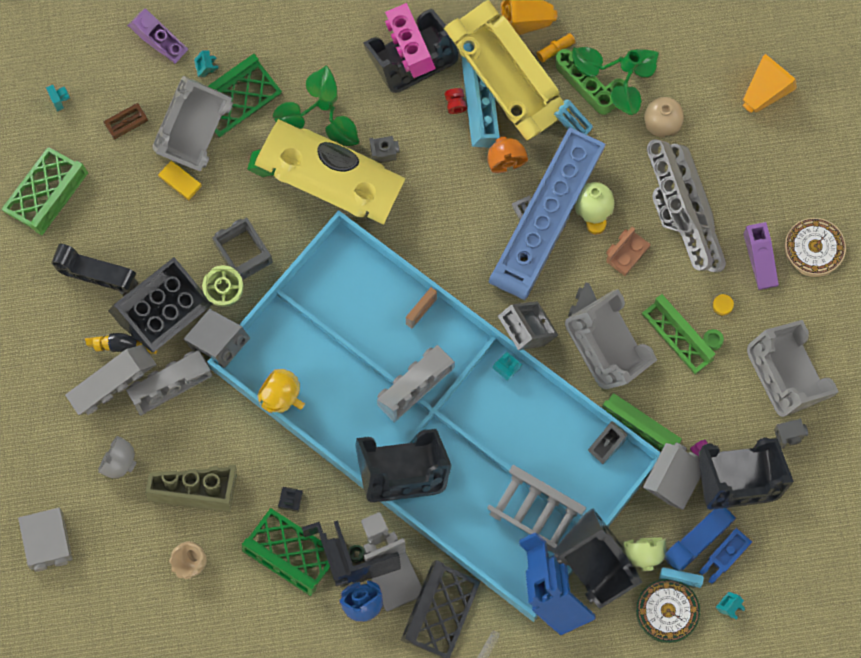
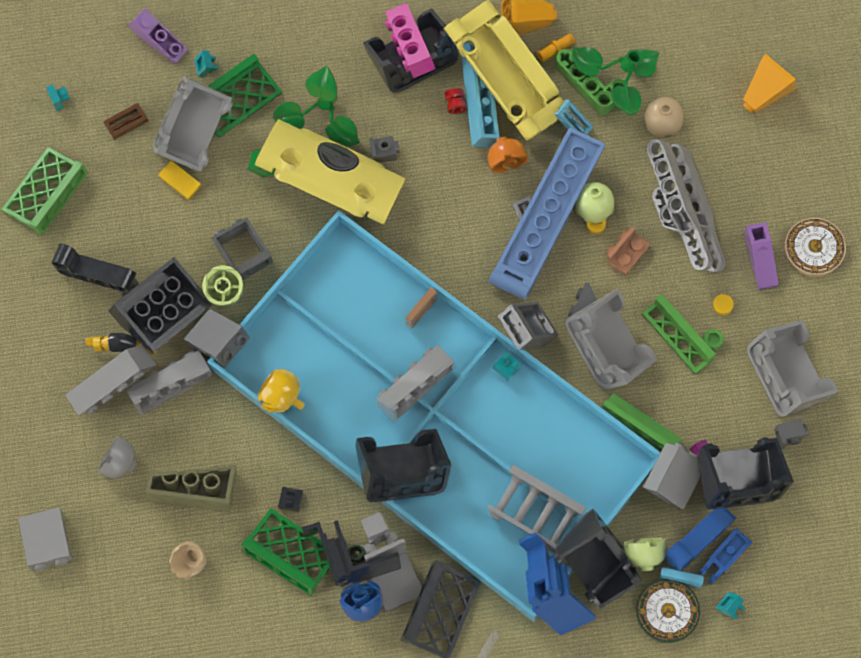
dark grey slope [588,421,628,464] -> none

